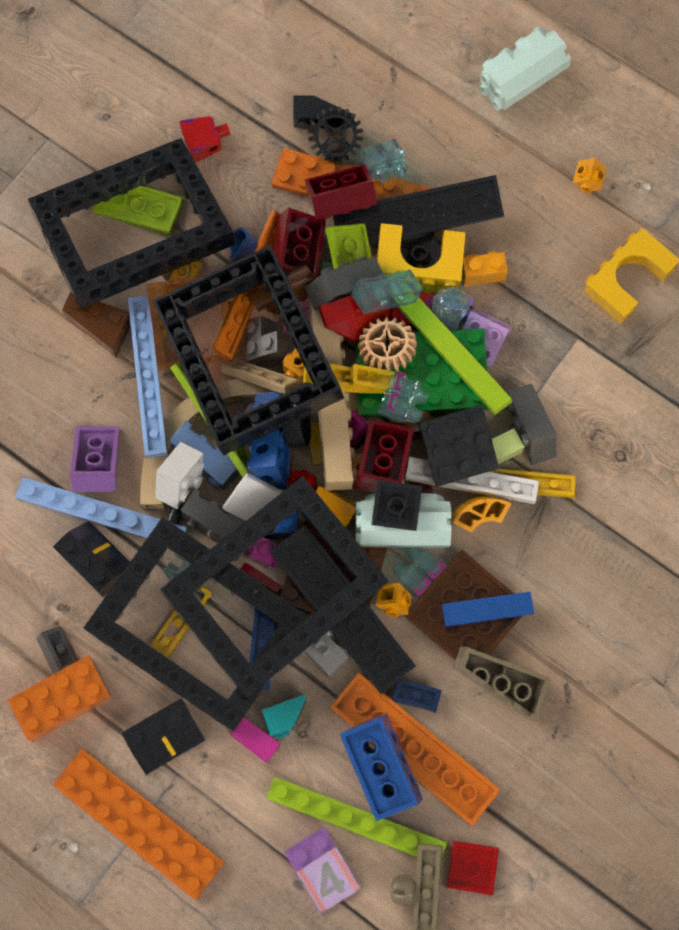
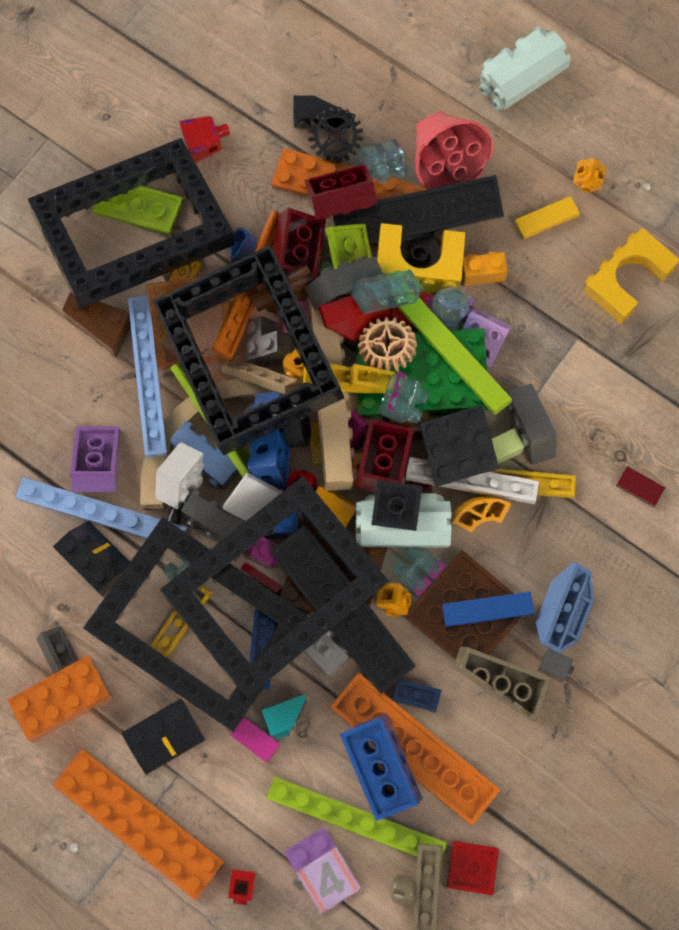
none -> red brick [228,869,256,905]
none -> coral cone [415,111,493,189]
none -> yellow tile [514,196,580,240]
none -> medium blue wedge [535,562,594,653]
none -> dark grey brick [537,648,575,683]
none -> dark red tile [616,466,666,507]

